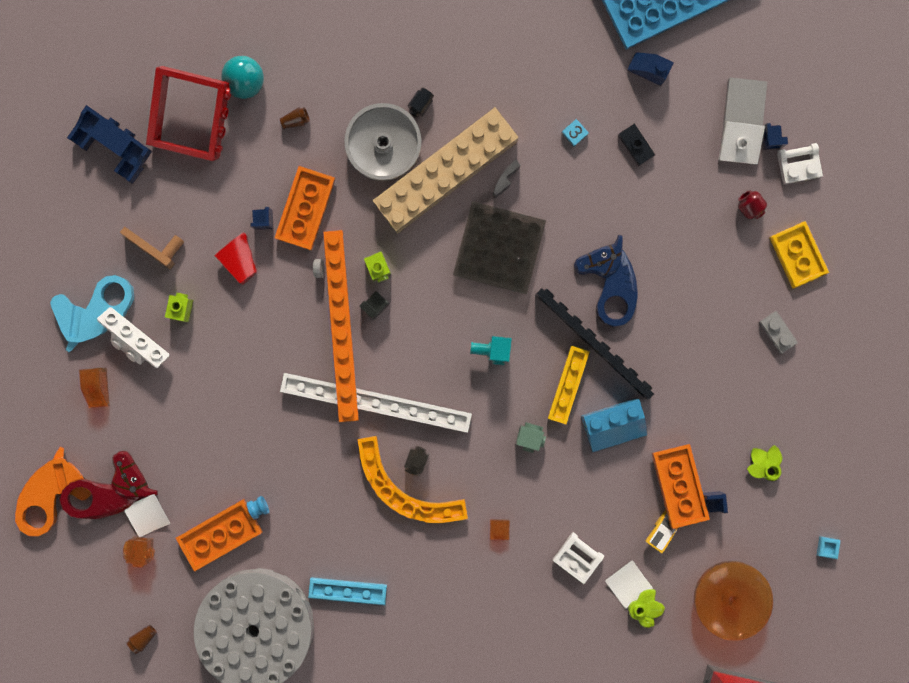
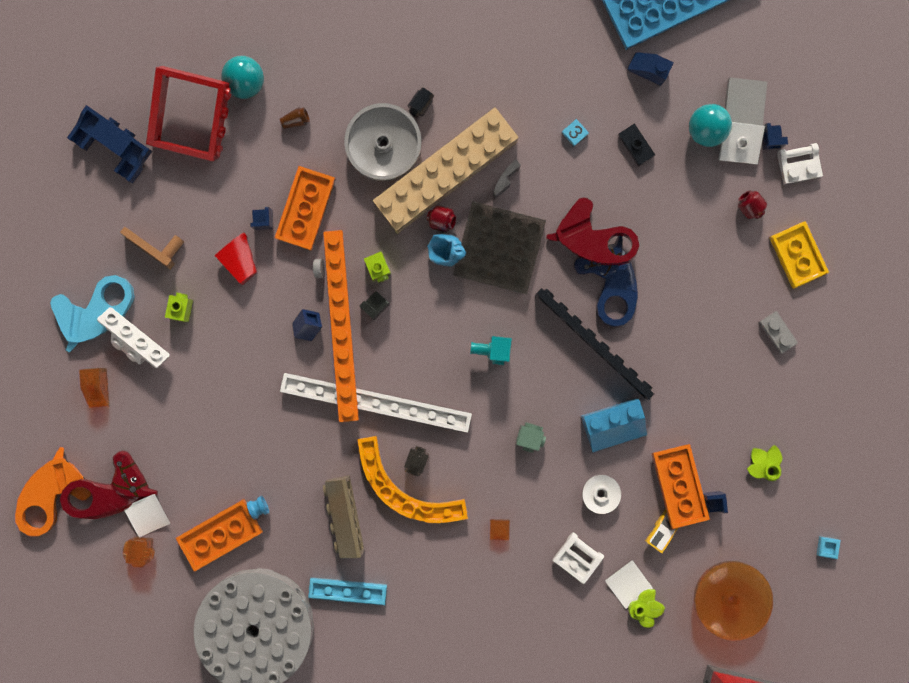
reddish brown cone [126,625,157,654] -> none
yellow plate [547,346,590,424] -> none
none -> dark blue panel [292,309,322,341]
none -> dark tan slope [323,475,364,558]
none -> dark red head [427,205,457,233]
none -> dark azure hair [427,234,466,267]
none -> dark red animal [546,198,639,265]
none -> white dish [582,475,621,514]
none -> teal piece [689,104,732,147]

